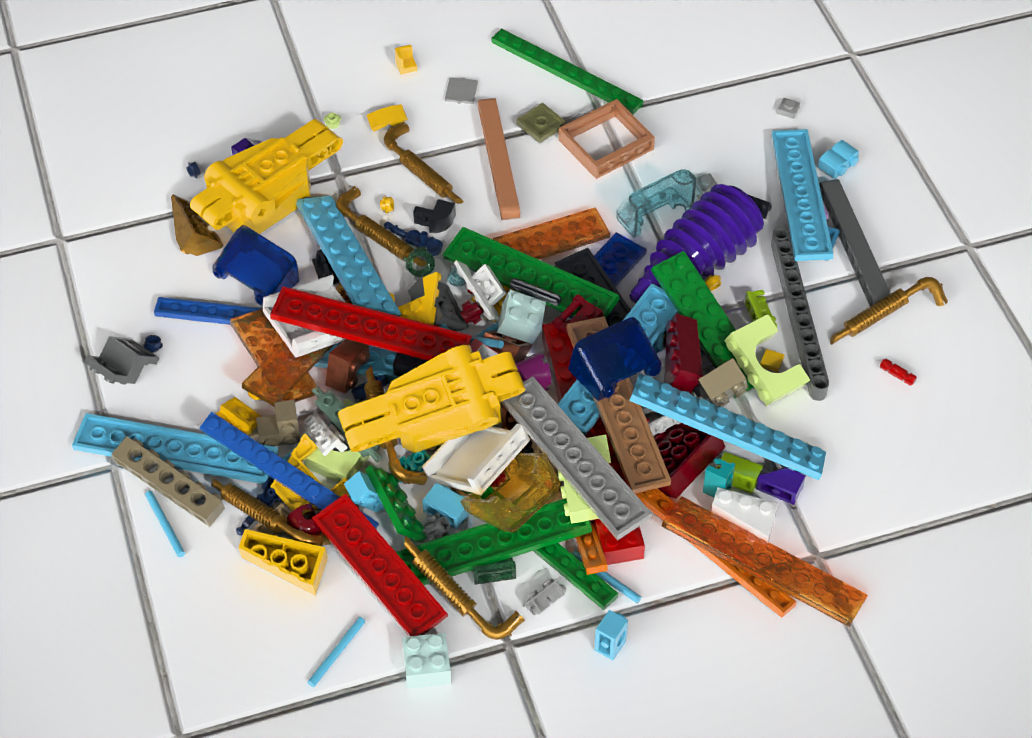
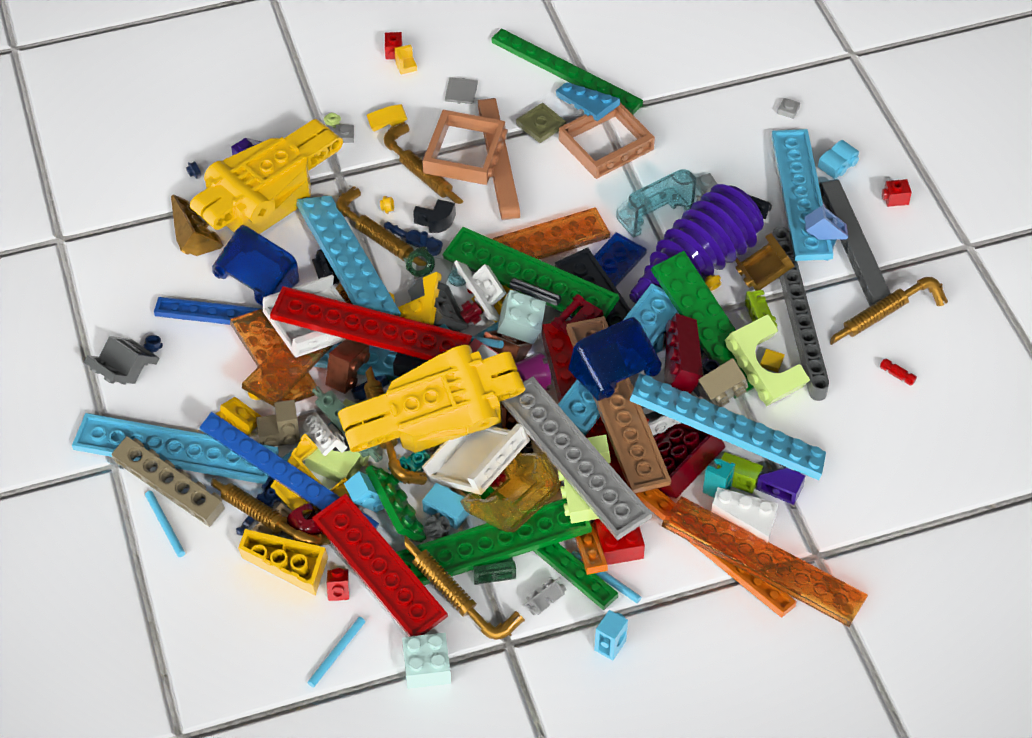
none -> light grey plate [326,125,354,143]
none -> red bracket [327,568,349,601]
none -> red brick [385,32,403,59]
none -> nougat window [423,110,508,185]
none -> dark azure wing [555,82,620,121]
none -> dark blue plate [702,359,720,375]
none -> pearl gold panel [735,233,795,291]
none -> medium blue slope [805,205,848,240]
none -> red brick [882,179,912,207]

